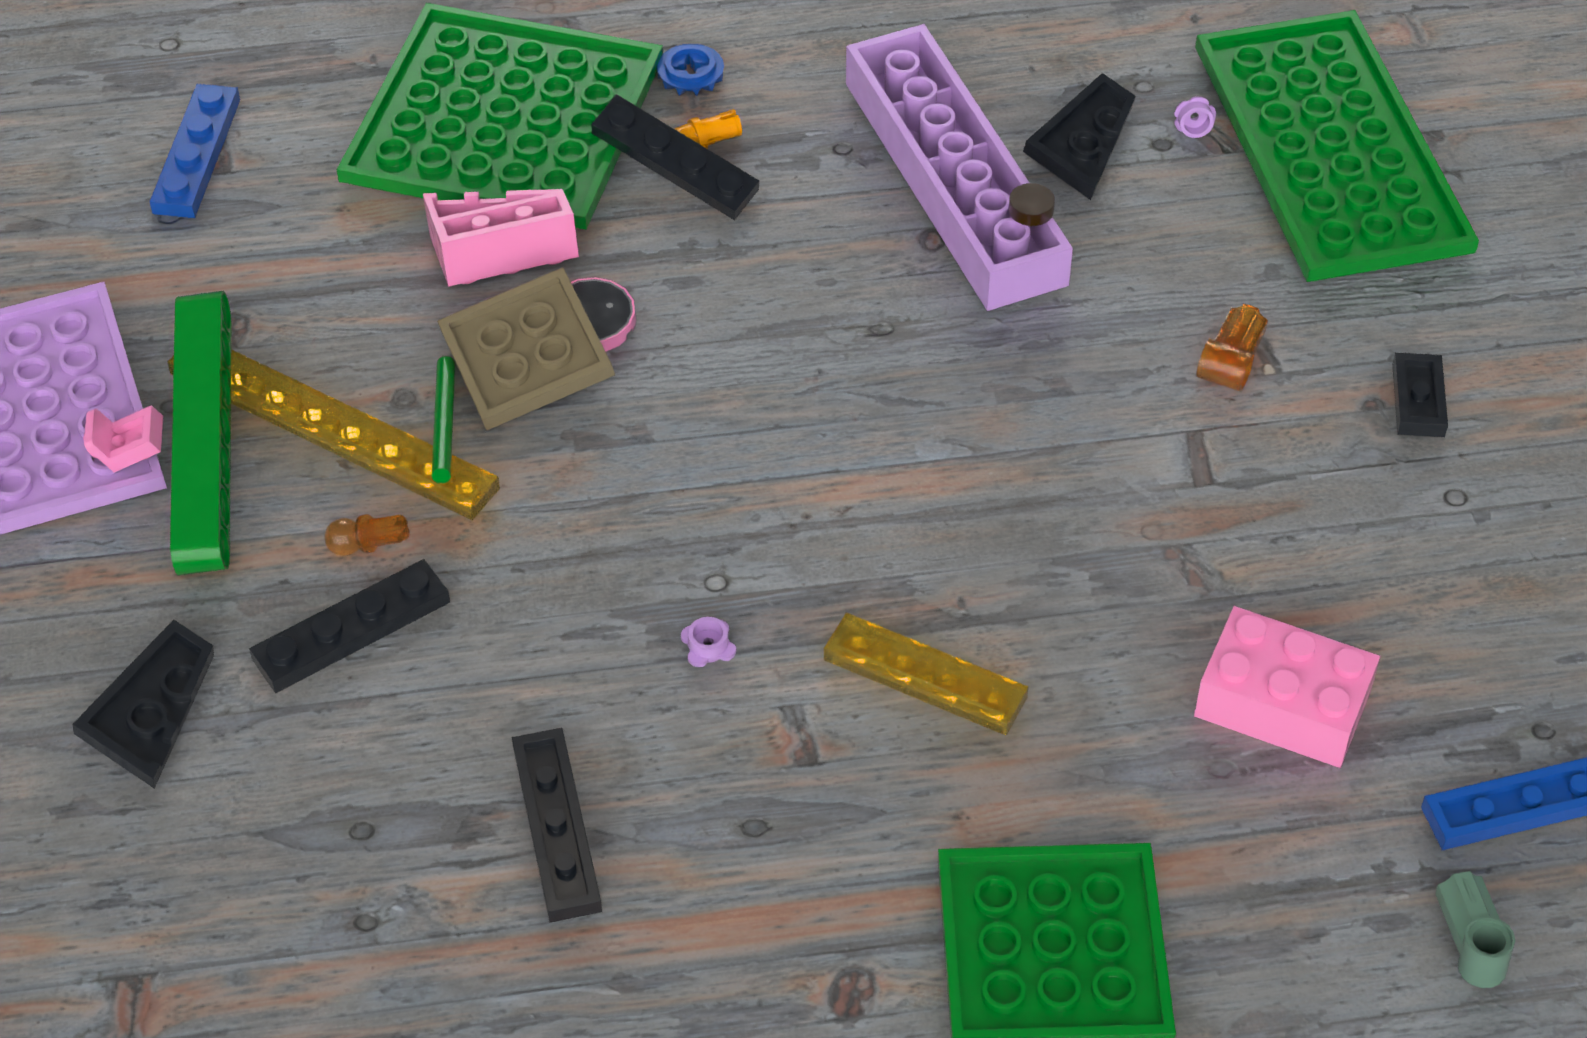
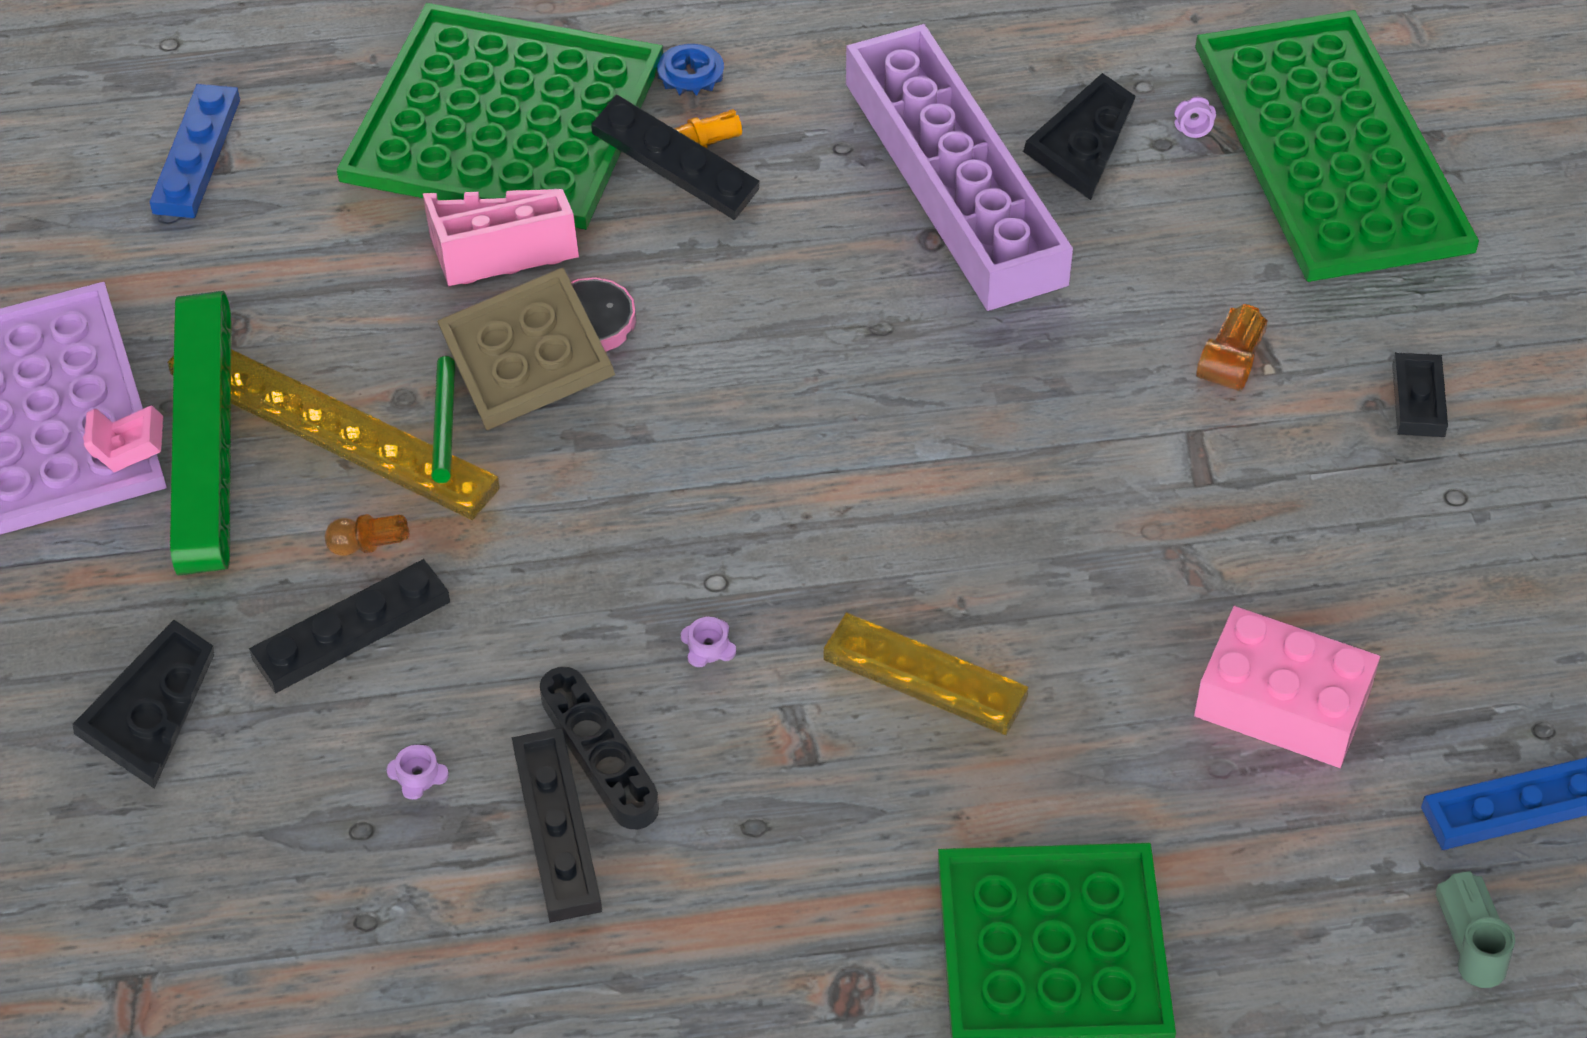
dark brown tile [1009,183,1055,226] -> none
none -> lavender plate [386,745,449,800]
none -> black beam [540,667,659,830]

